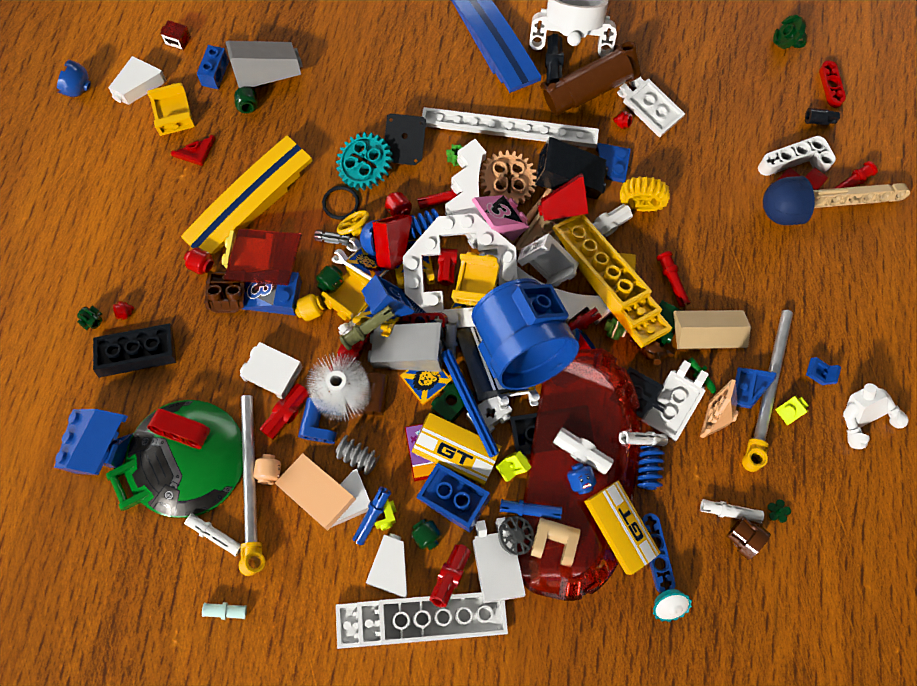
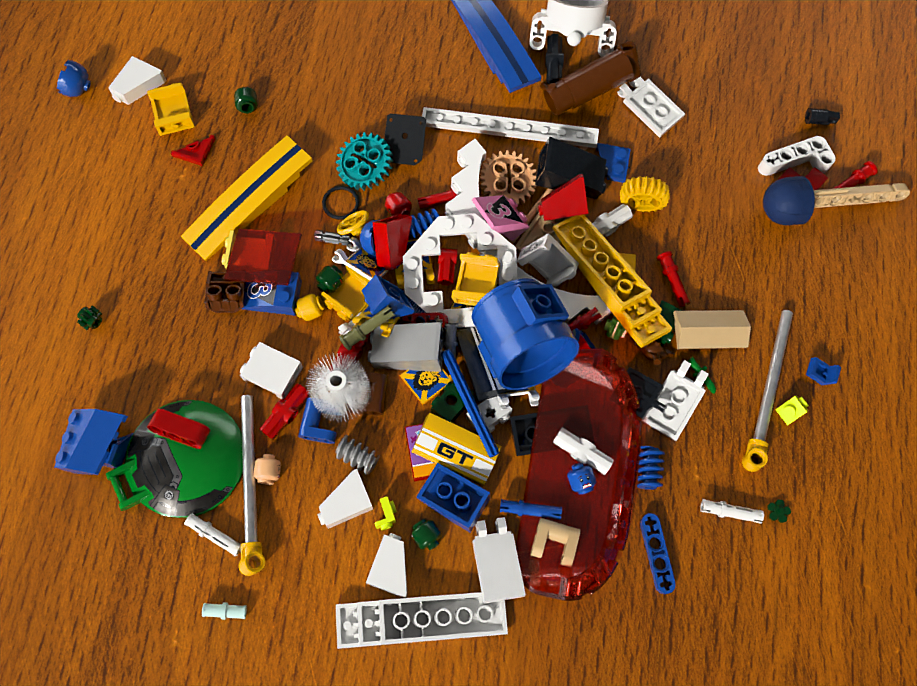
black slope [93,323,176,378] -> none
red plate [113,301,135,320] -> none
clear red brick [160,20,191,50] -> none
red head [184,247,214,275] -> none
blue brick [197,45,229,89] -> none
light grey slope [226,41,303,88] -> none
light nougat tile [275,453,356,531] -> none
blue pin [352,487,391,545] -> none
red piece [429,544,471,608] -> none
bright green gear [446,144,463,167] -> none
neon yellow bracket [496,451,531,482] -> none
dark grey wheel [498,516,534,555] -> none
yellow slope [584,480,660,575] -> none
red plate [613,111,632,129] -> none
white pin [619,431,668,447] -> none
white piece [653,589,692,622] -> none
light nougat wedge [700,379,738,438] -> none
reddish brown piece [726,517,771,560] -> none
blue wing [735,367,777,409] -> none
dark green tile [773,15,808,49] -> none
red beam [819,60,846,108] -> none
white torso [843,383,909,449] -> none

